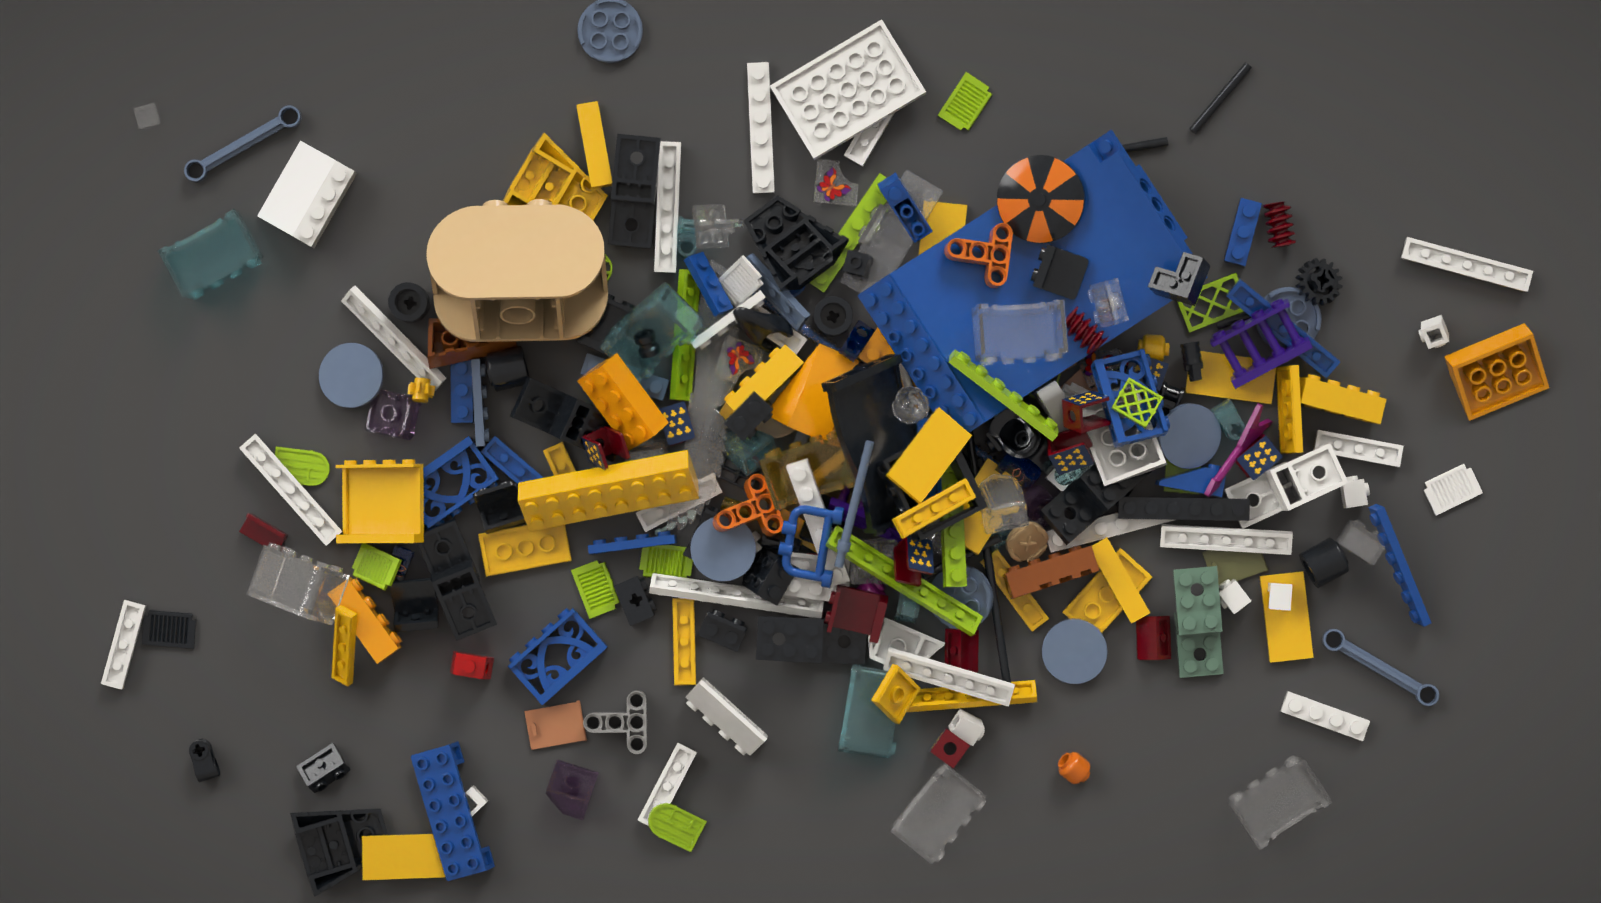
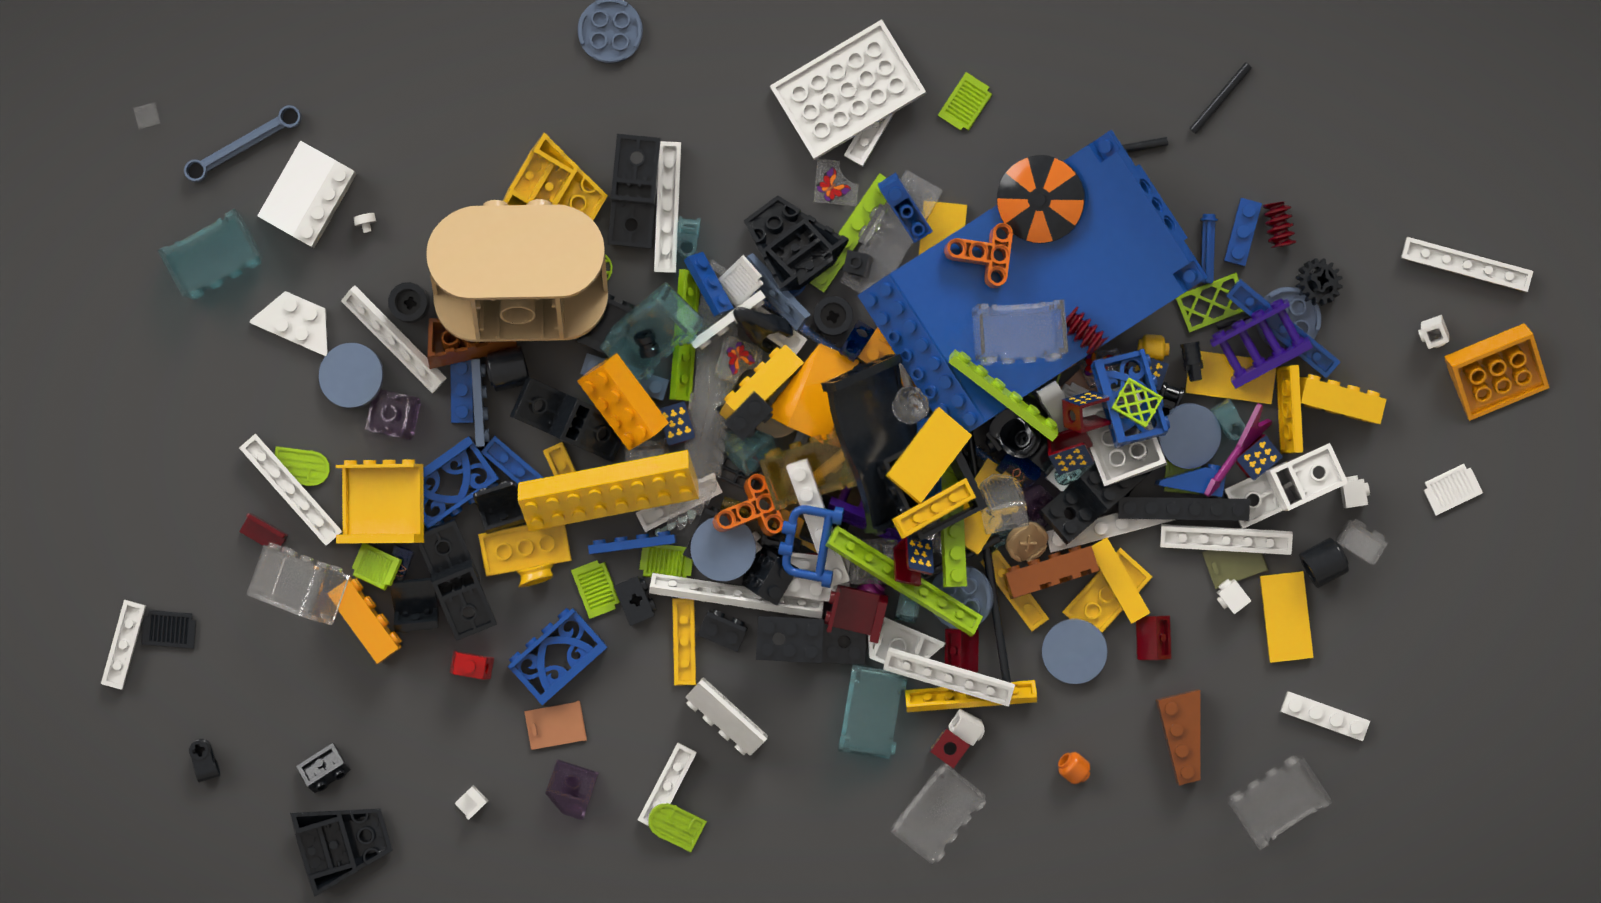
yellow tile [331,605,357,687] -> none
yellow tile [362,834,445,880] -> none
yellow gear [407,378,435,403] -> none
blue bracket [411,741,495,881] -> none
yellow tile [576,101,612,189] -> none
dark red piece [581,426,630,470] -> none
light grey beam [583,690,647,754] -> none
clear bracket [692,204,743,249] -> none
white plate [747,62,775,194] -> none
sand blue bar [834,440,874,568] -> none
yellow plate [871,664,921,724] -> none
black bracket [1031,245,1089,300] -> none
clear slope [1088,278,1129,328] -> none
panel [1148,252,1210,306] -> none
sand green bracket [1173,566,1224,678] -> none
white panel [1268,583,1292,611] -> none
white plate [1313,430,1404,467] -> none
sand blue piece [1322,629,1439,706] -> none
blue plate [1368,504,1431,627] -> none
none -> white wing [249,291,328,356]
none -> white tile [353,213,376,233]
none -> yellow piece [517,562,553,588]
none -> dark orange wedge [1156,689,1200,785]
none -> blue axle [1200,214,1218,283]

